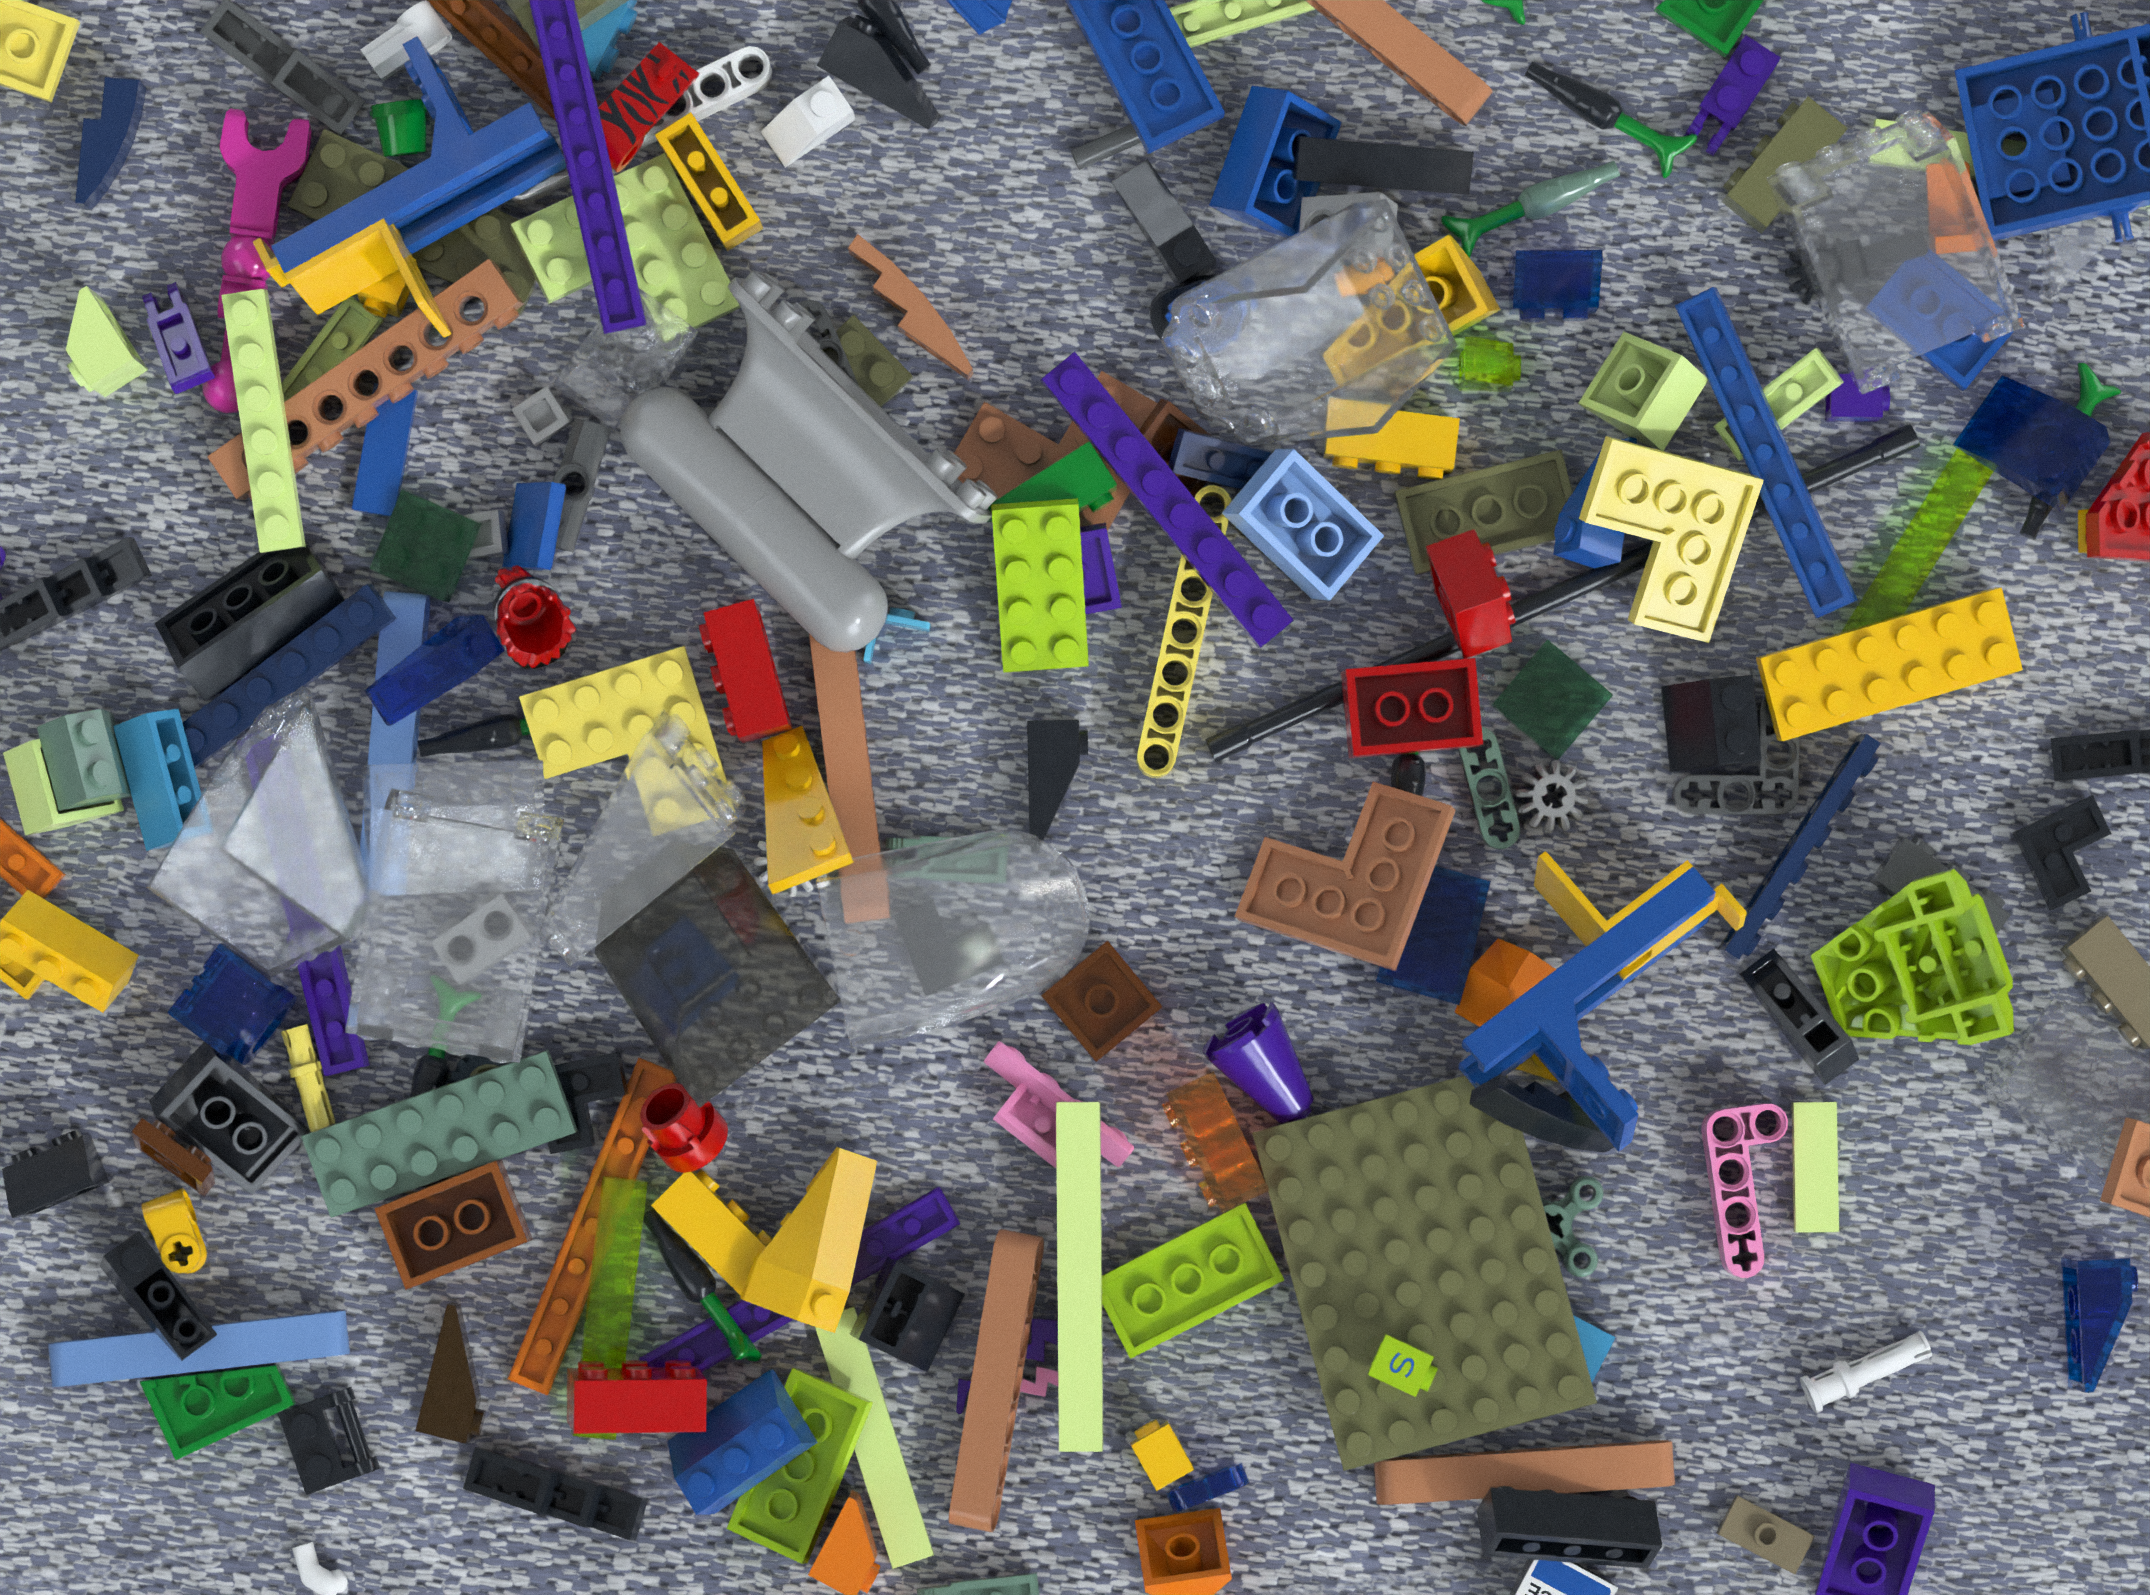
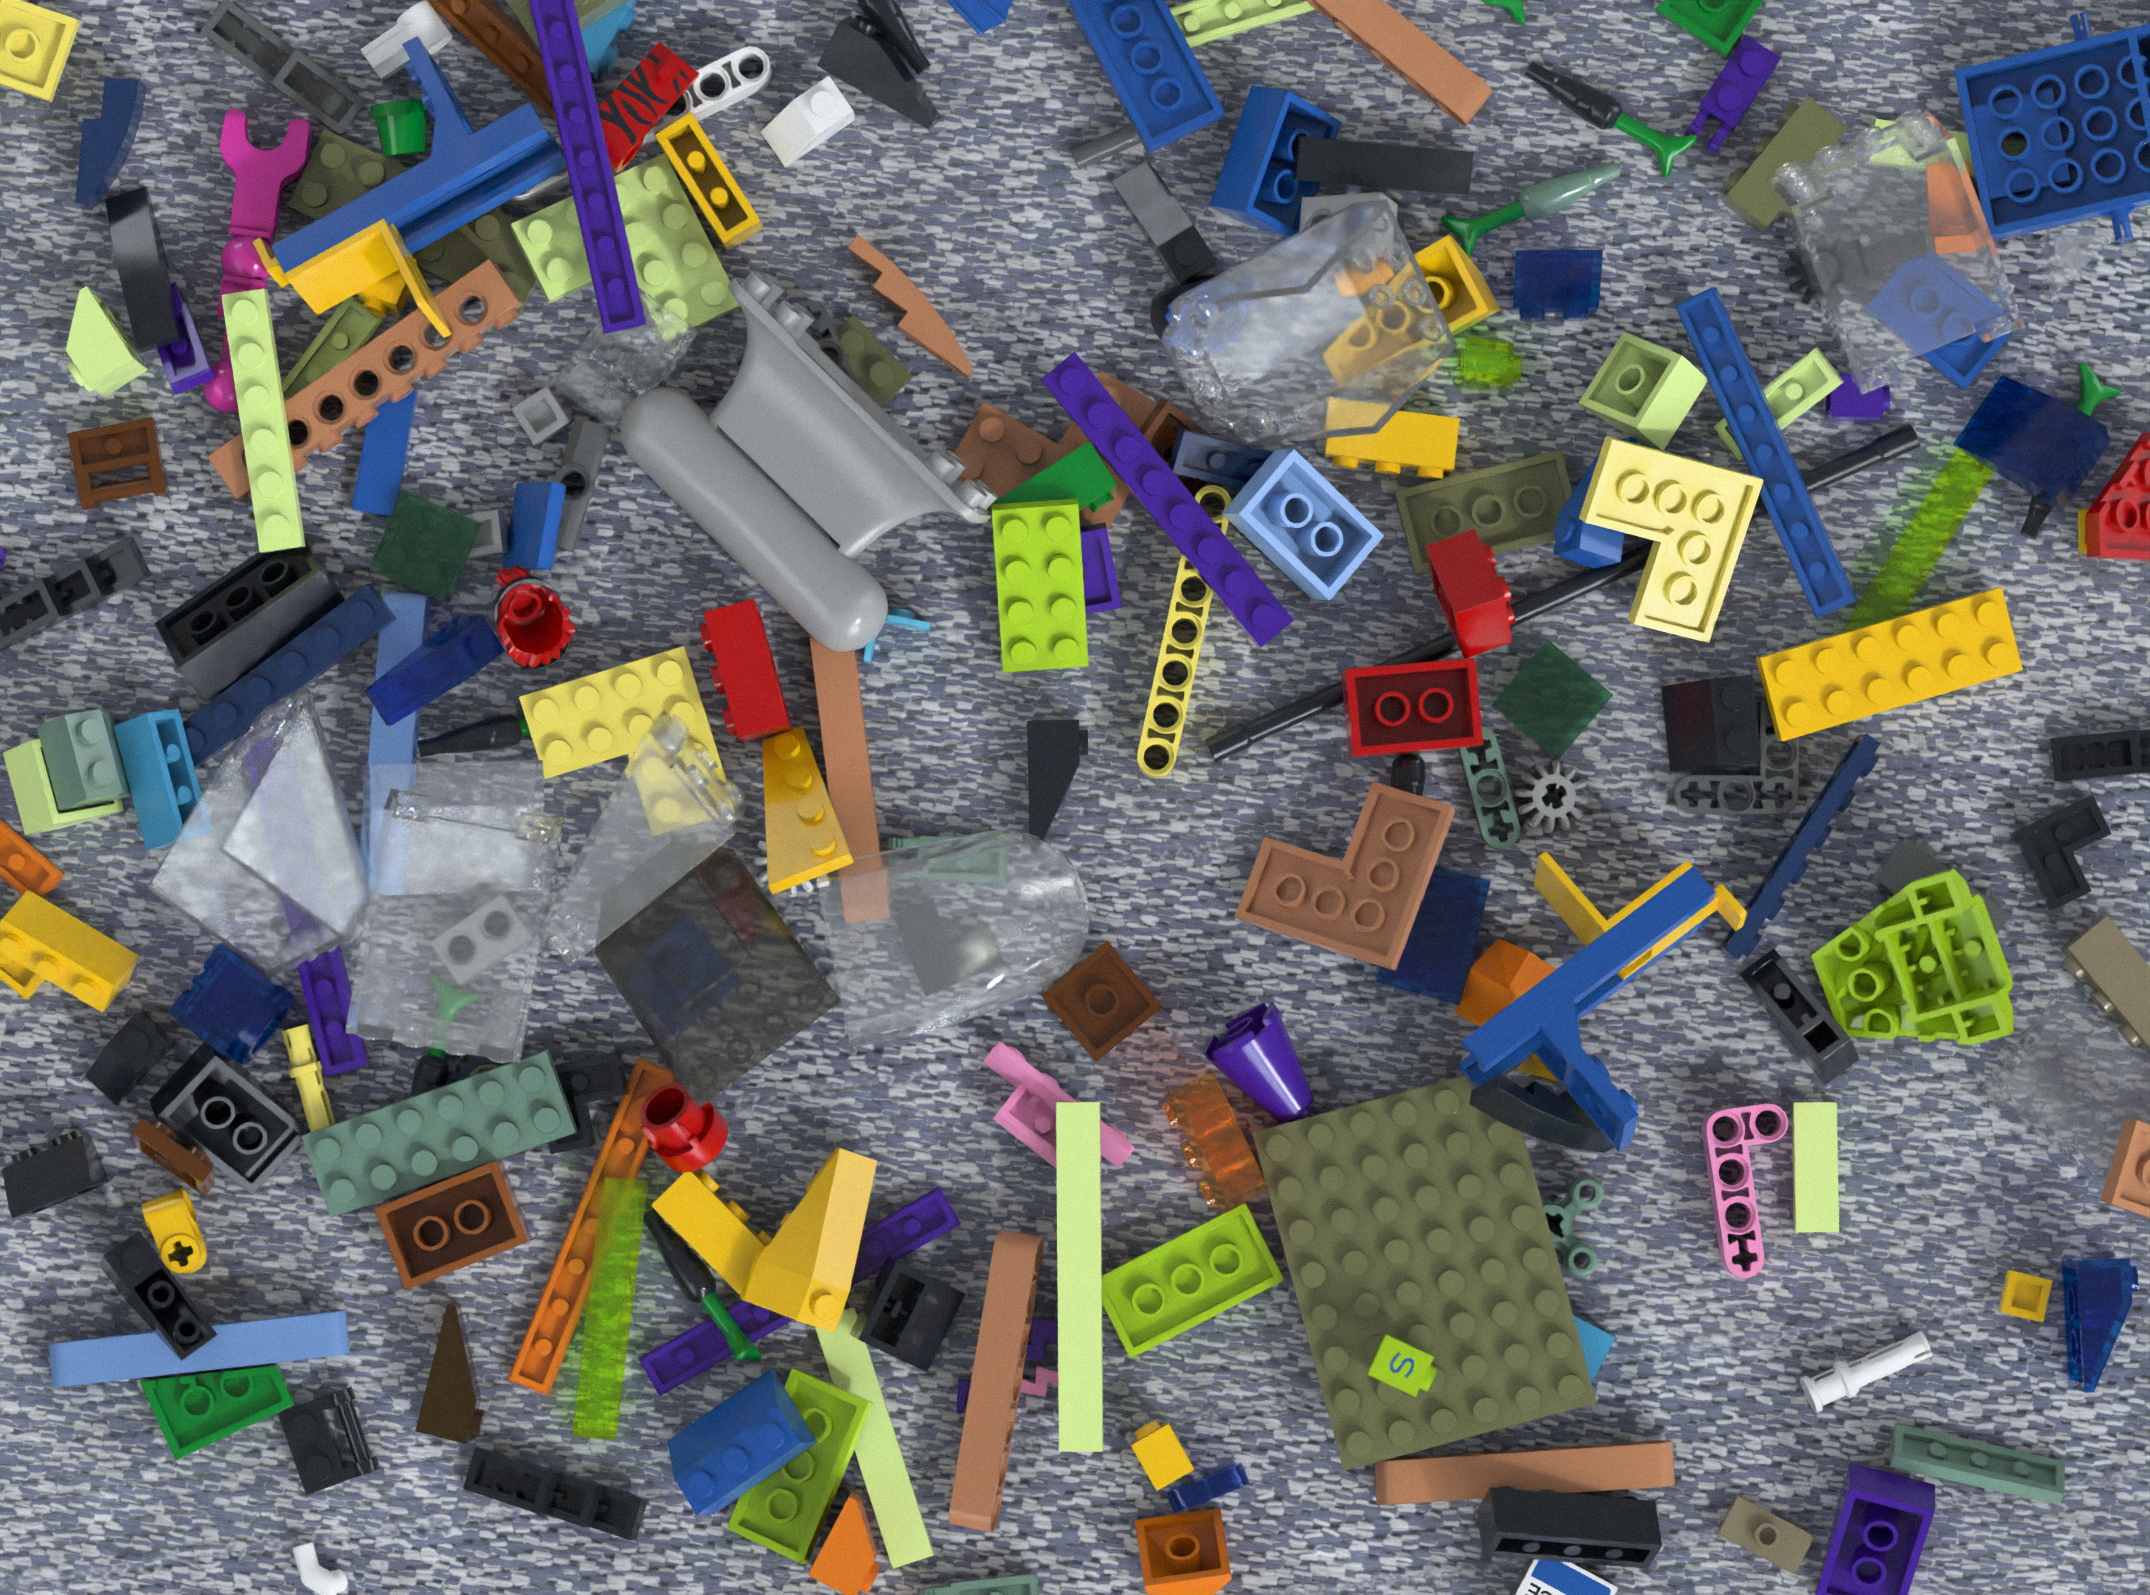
red brick [567,1360,707,1434] -> none
none -> reddish brown plate [68,417,169,510]
none -> black slope [85,1013,177,1106]
none -> black slope [105,187,182,353]
none -> sand green plate [1890,1424,2065,1505]
none -> yellow plate [1998,1270,2053,1322]

